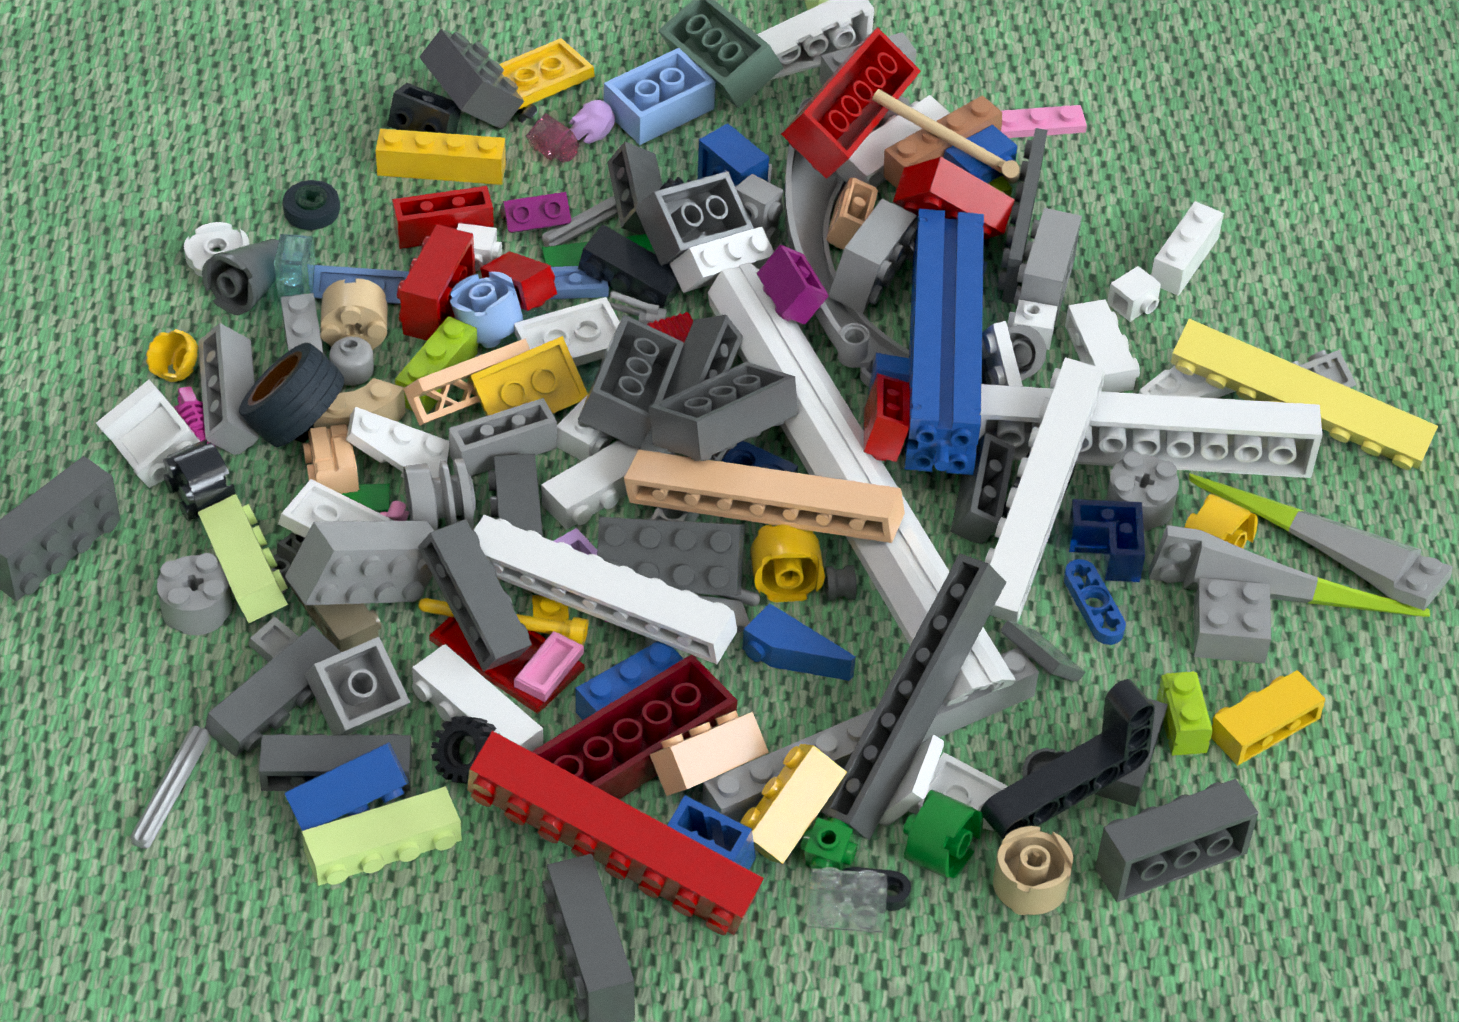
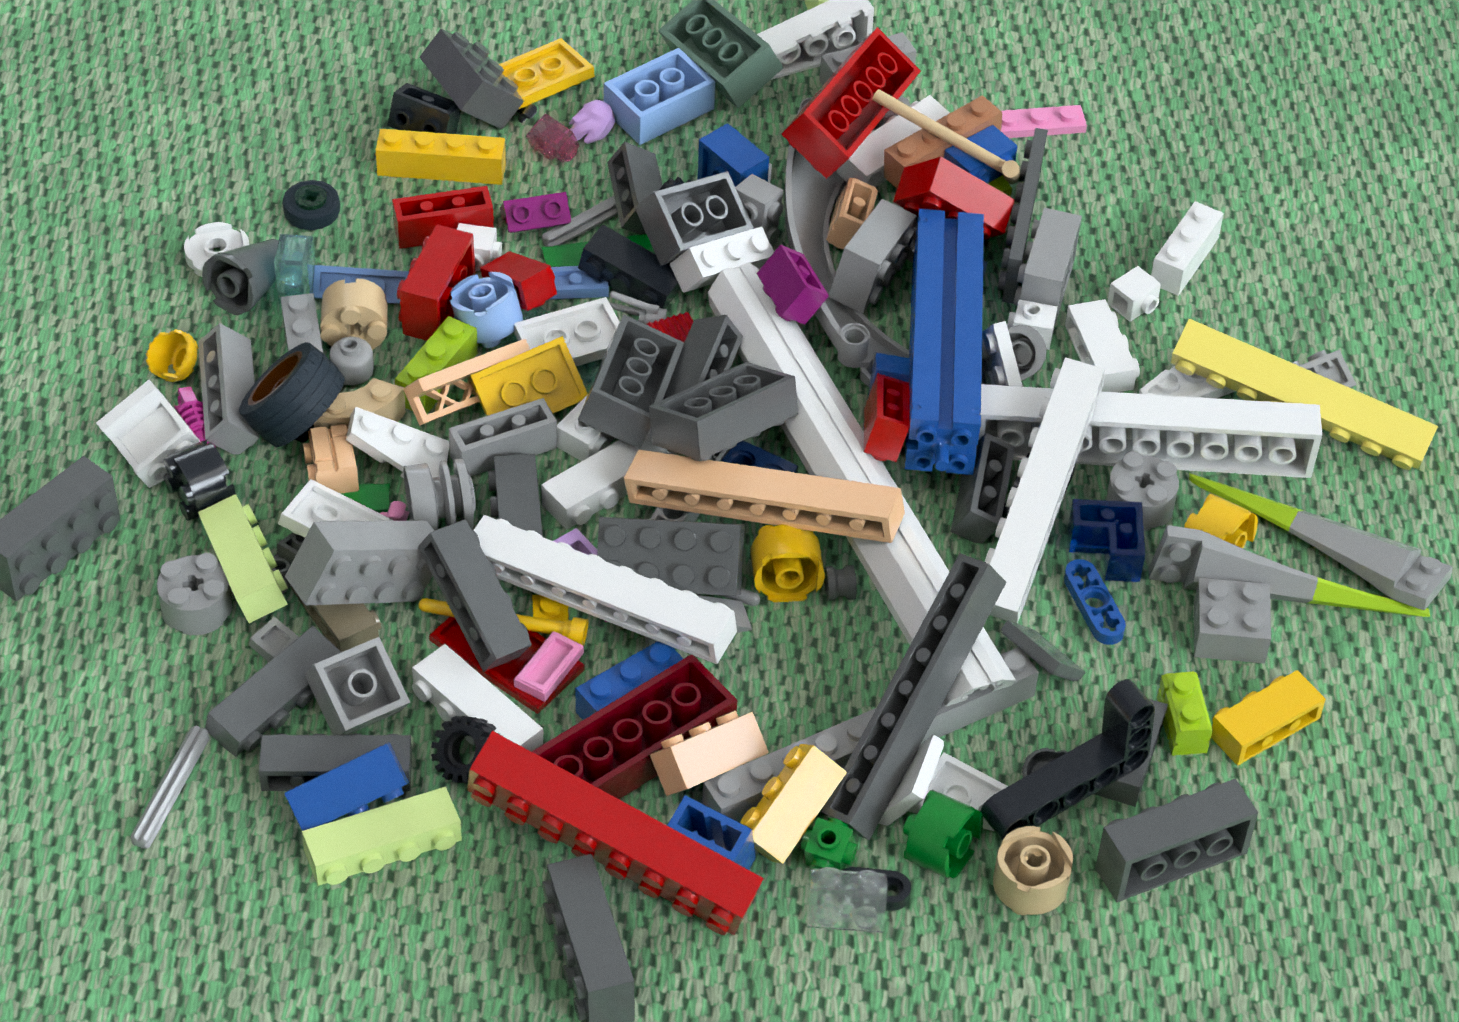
blue slope [742,603,856,681] -> none

